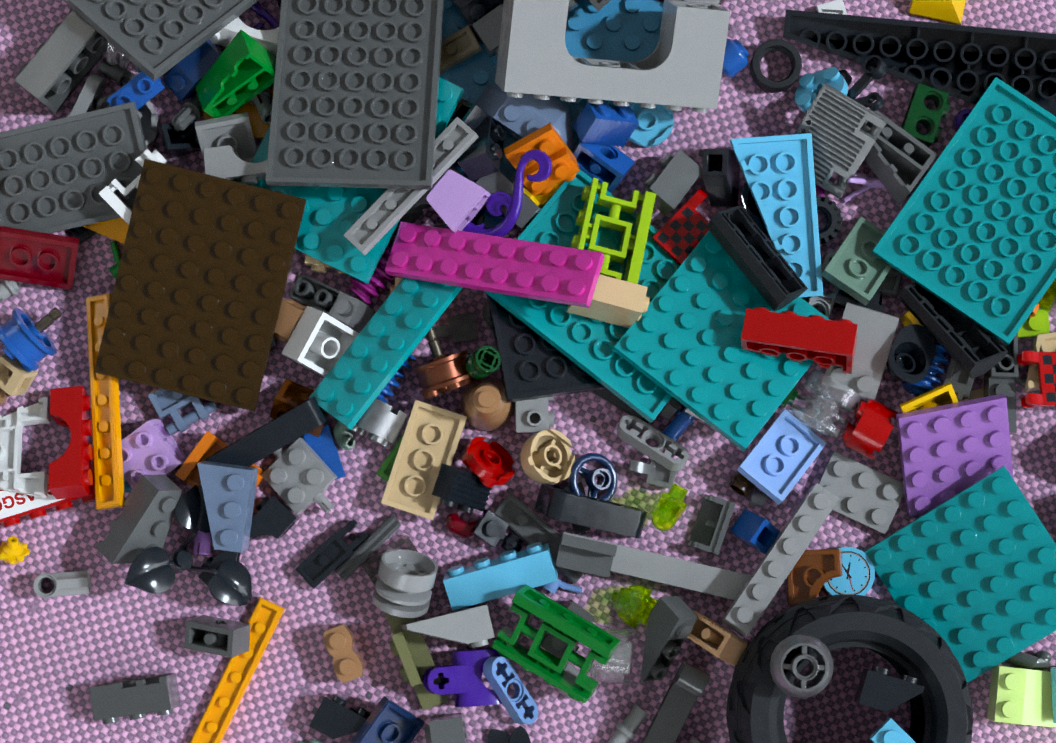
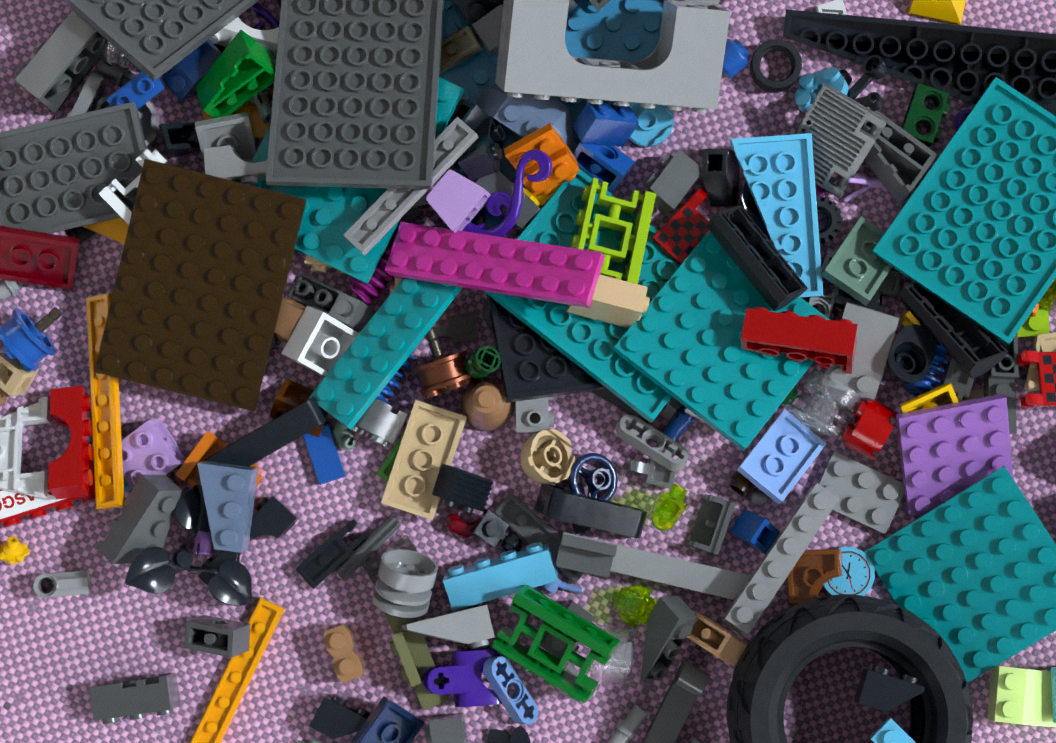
green hand [109,241,121,278] -> none
sand blue plate [148,388,218,435] -> none
dark grey axle [171,93,203,131] -> none
light grey plate [261,438,337,515] -> none
red plate [462,437,515,488] -> none
flat silver wheel [770,634,833,698] -> none
dark grey arm [1010,650,1052,670] -> none

